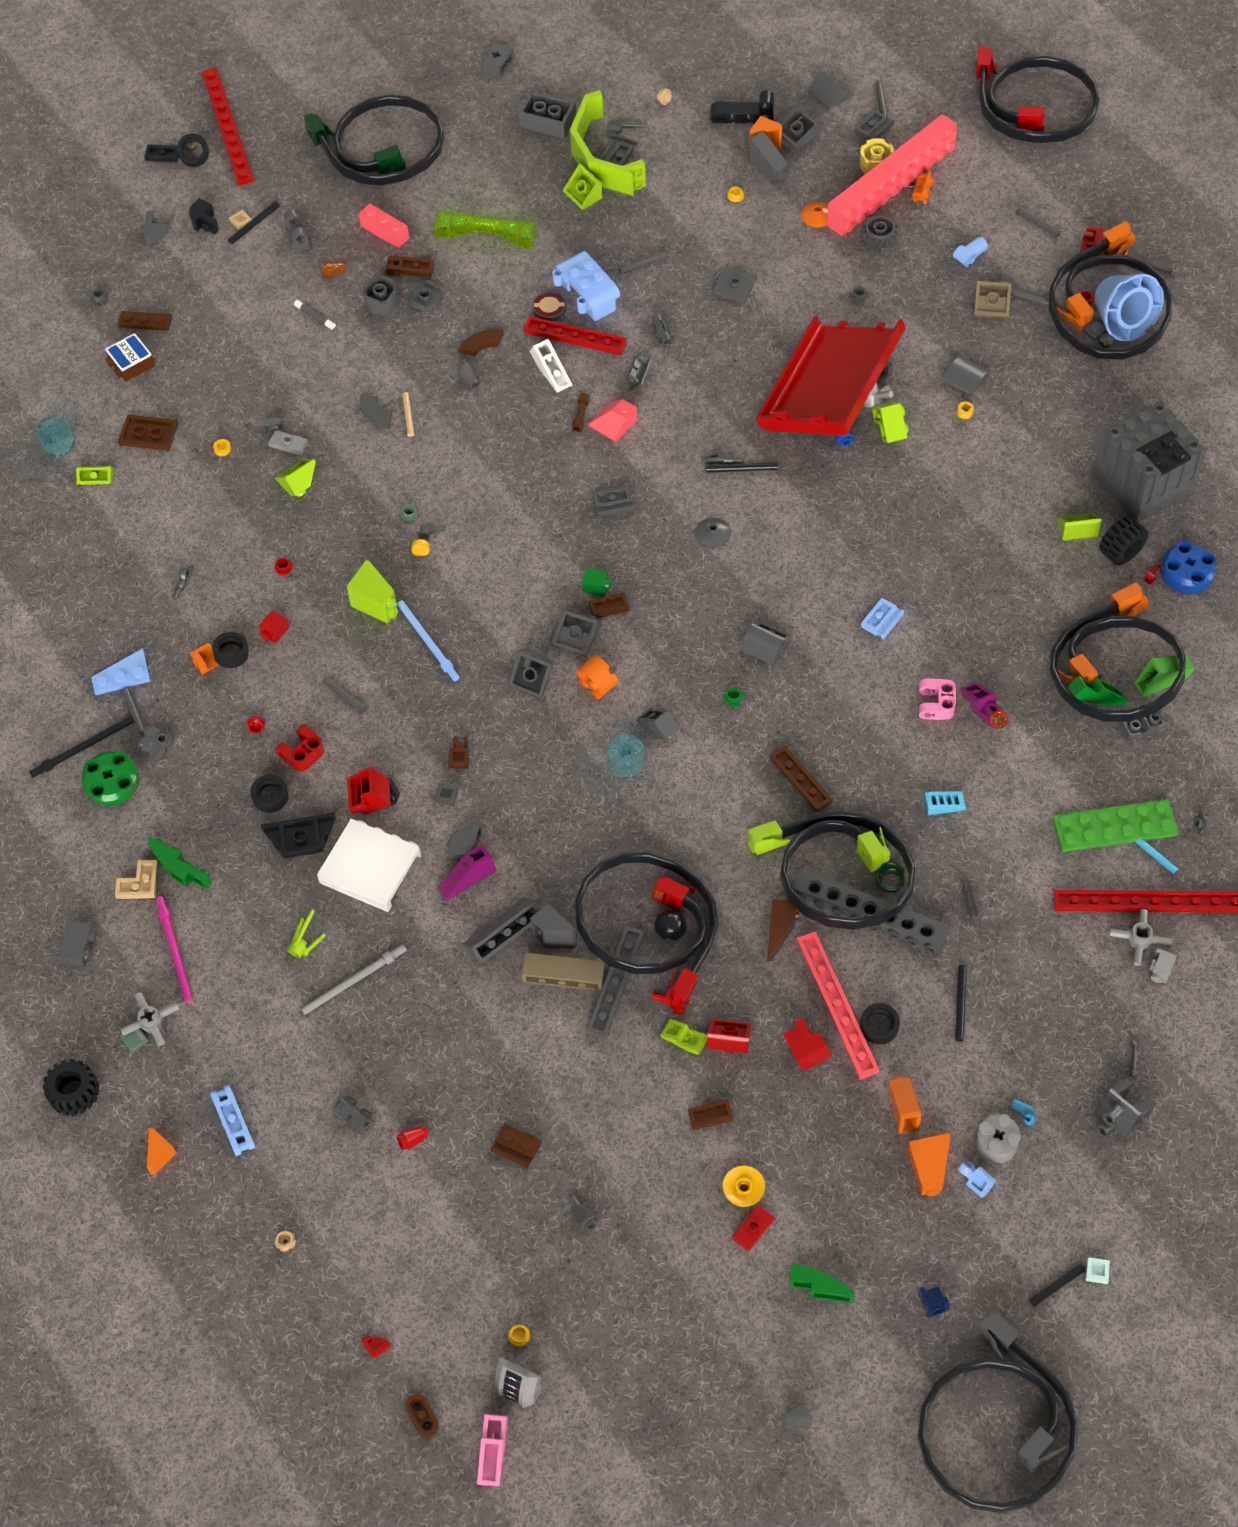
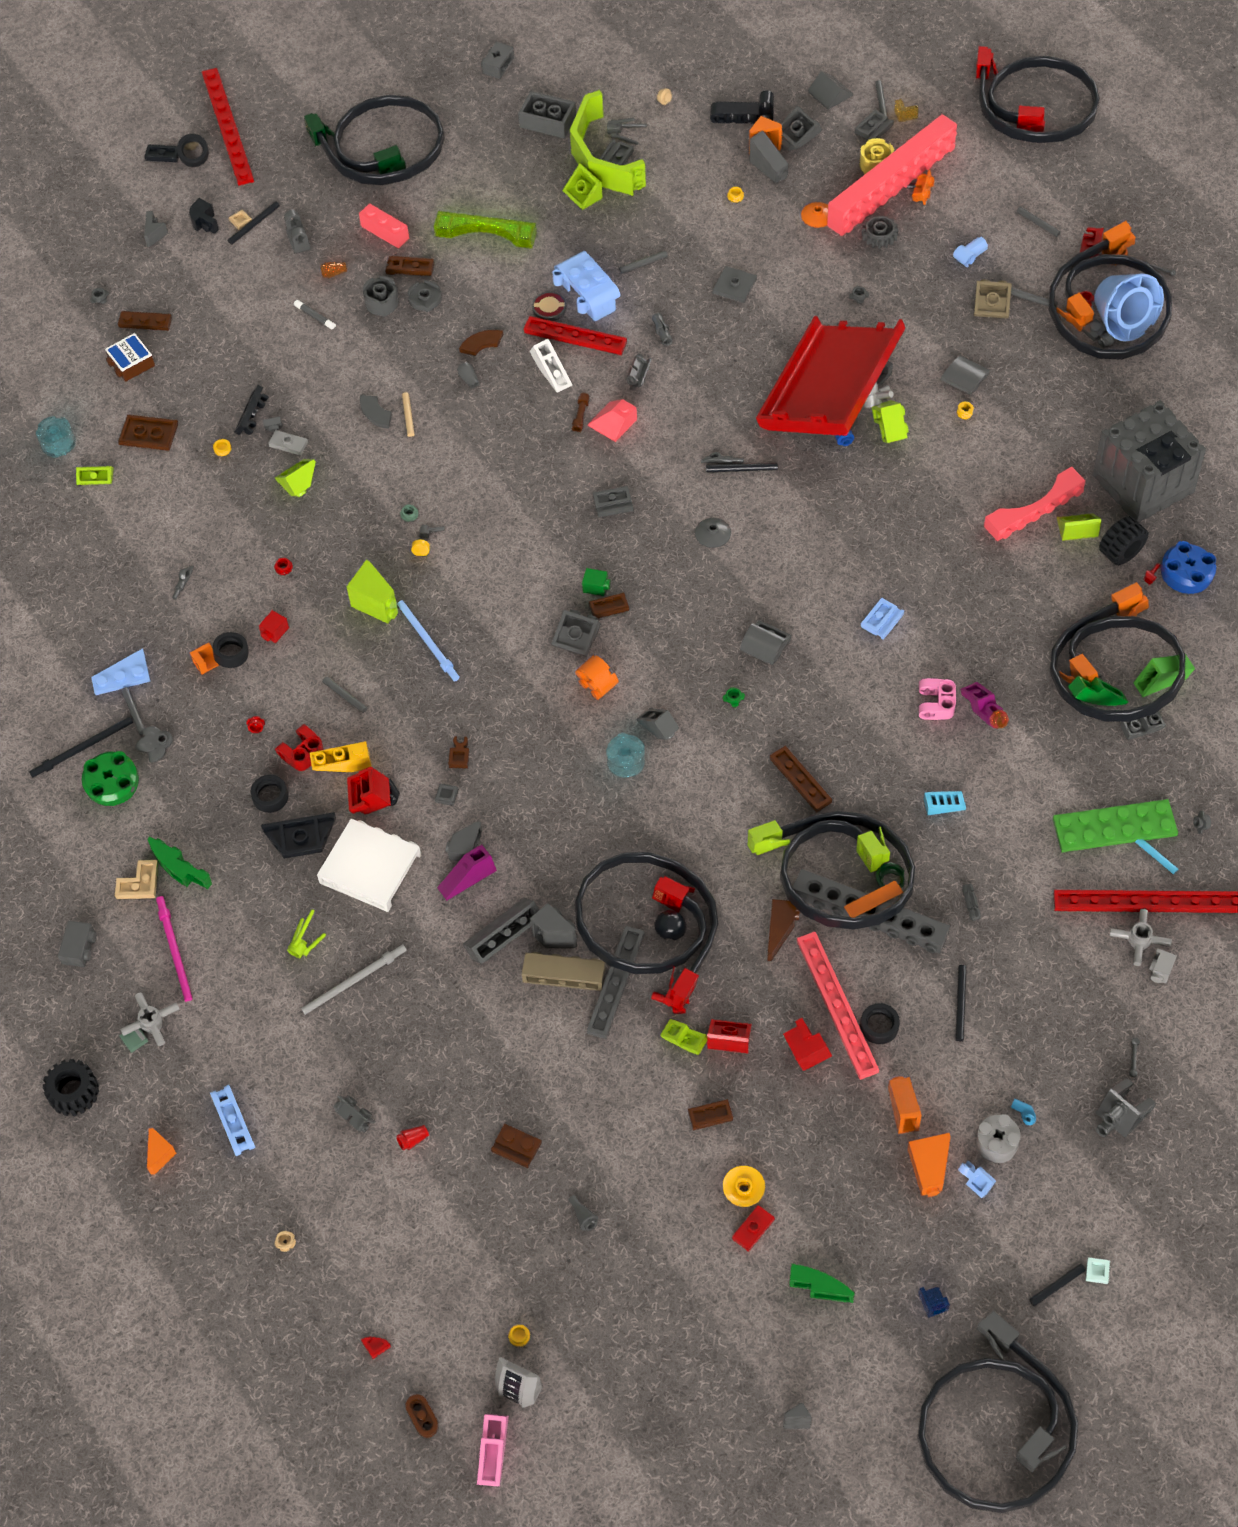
dark grey slope [508,647,553,699] -> none
none -> black plate [234,385,269,435]
none -> yellow slope [310,741,372,772]
none -> orange sticker [844,881,903,918]
none -> clear yellow panel [894,99,919,122]
none -> coral arch [984,467,1085,541]

